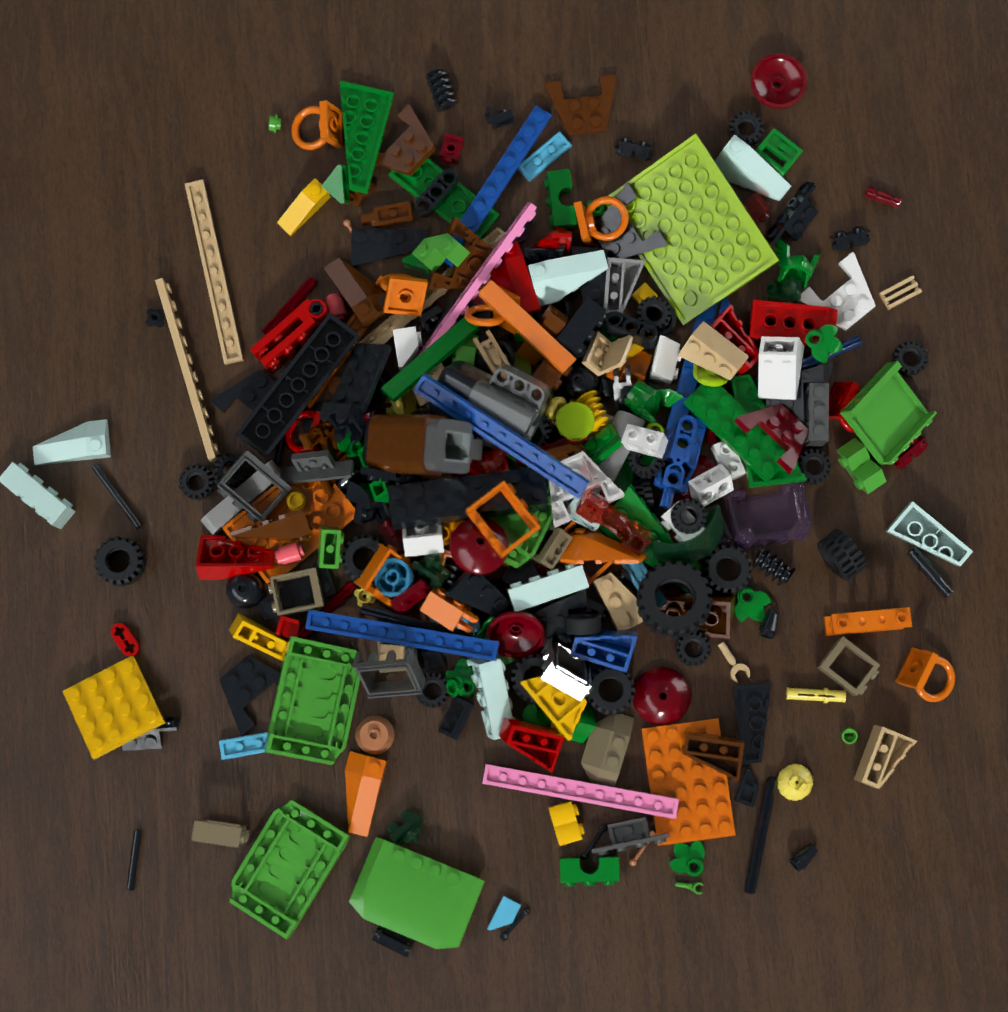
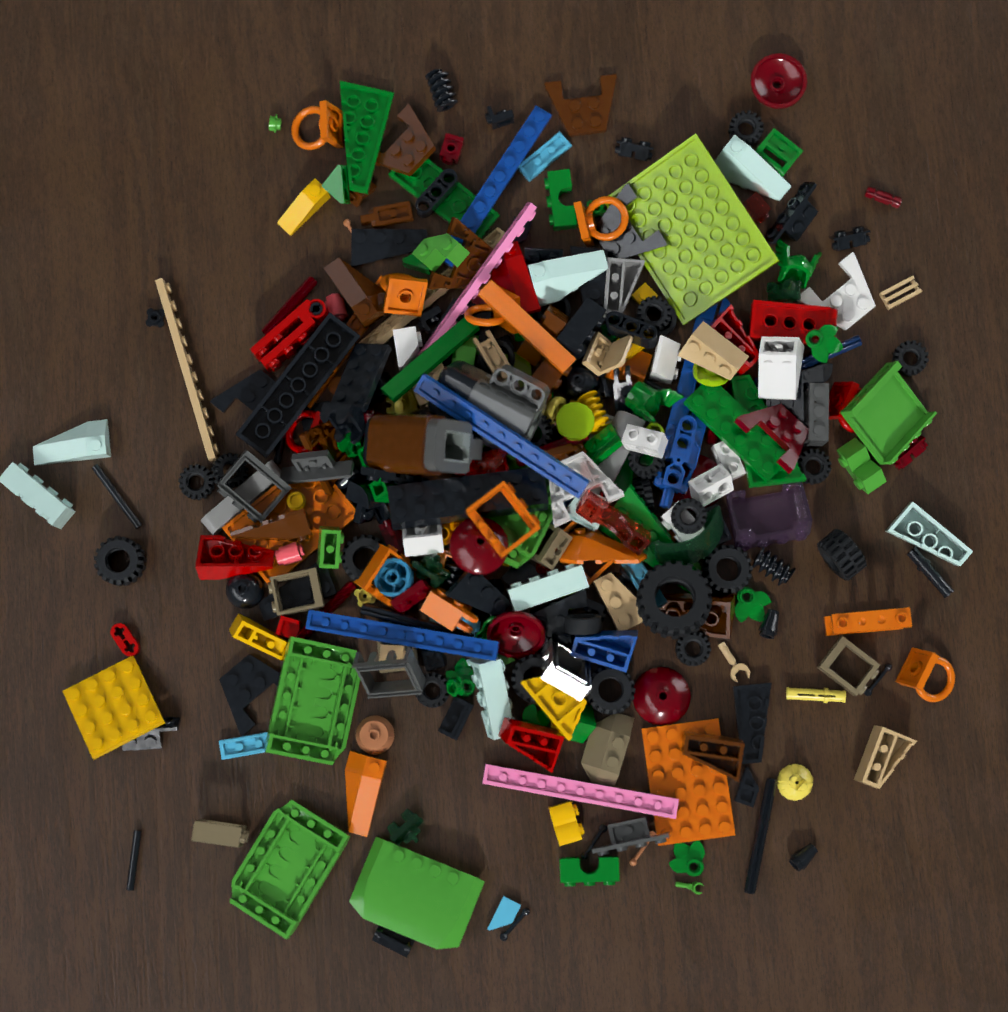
tan plate [185,180,244,365] -> none
red wedge [532,227,572,257] -> none
bright green hinge [841,727,858,744] -> none
none -> black hinge [864,663,892,696]

